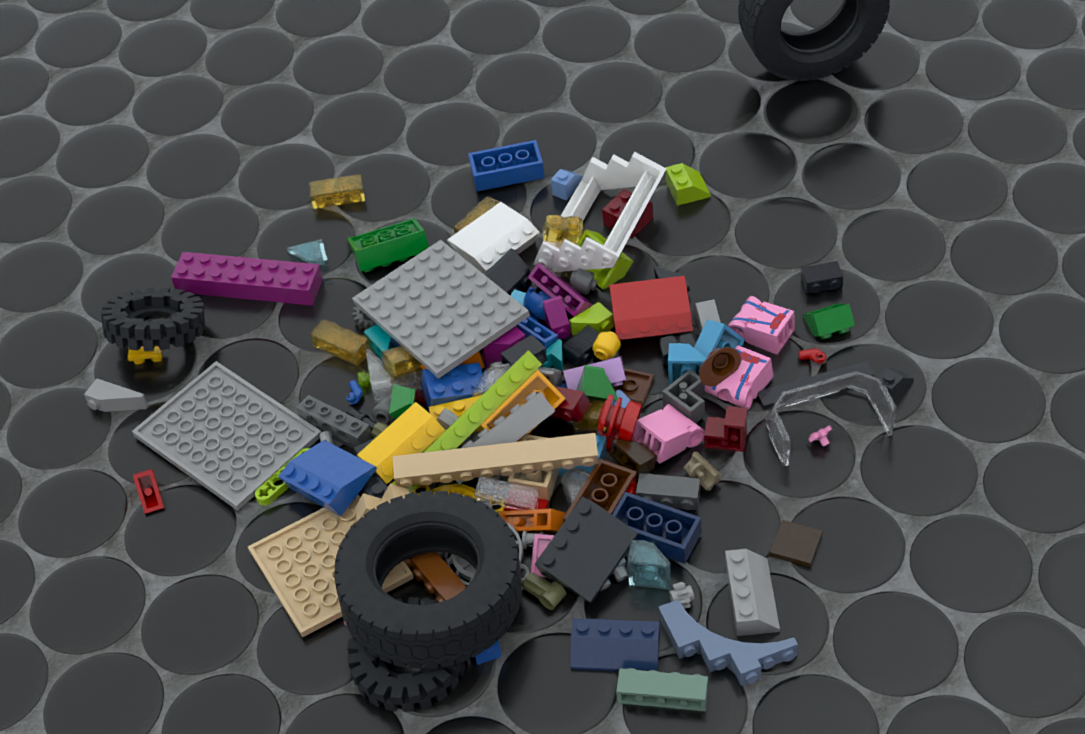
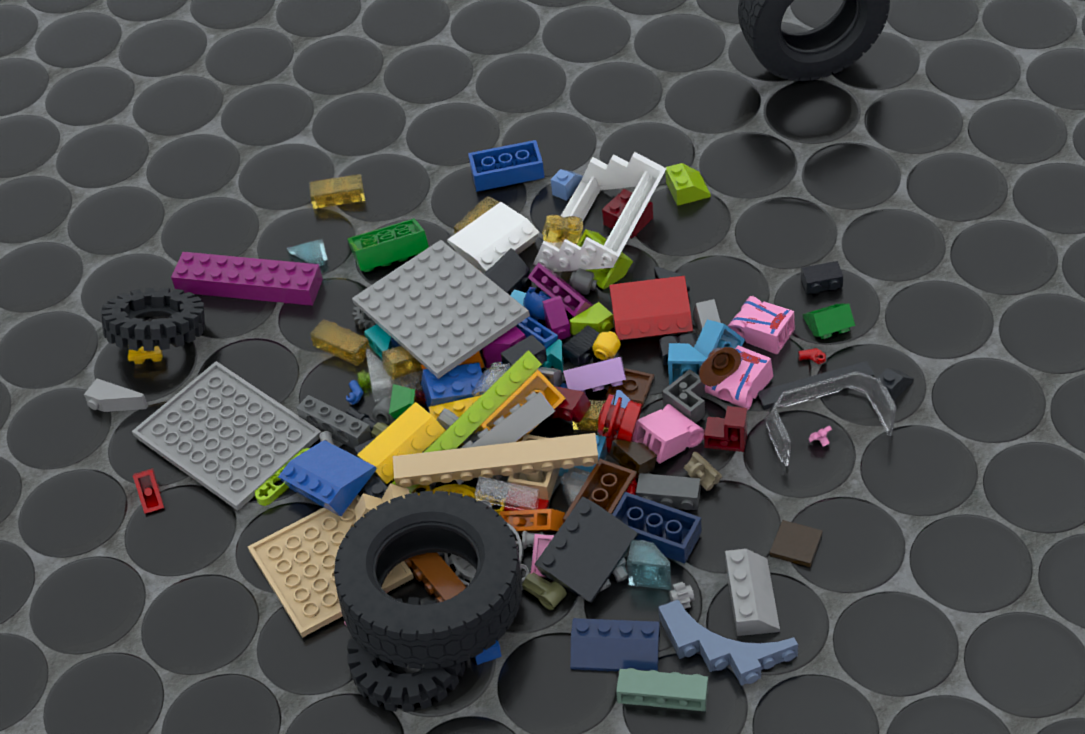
green slope [576,365,618,401] -> none

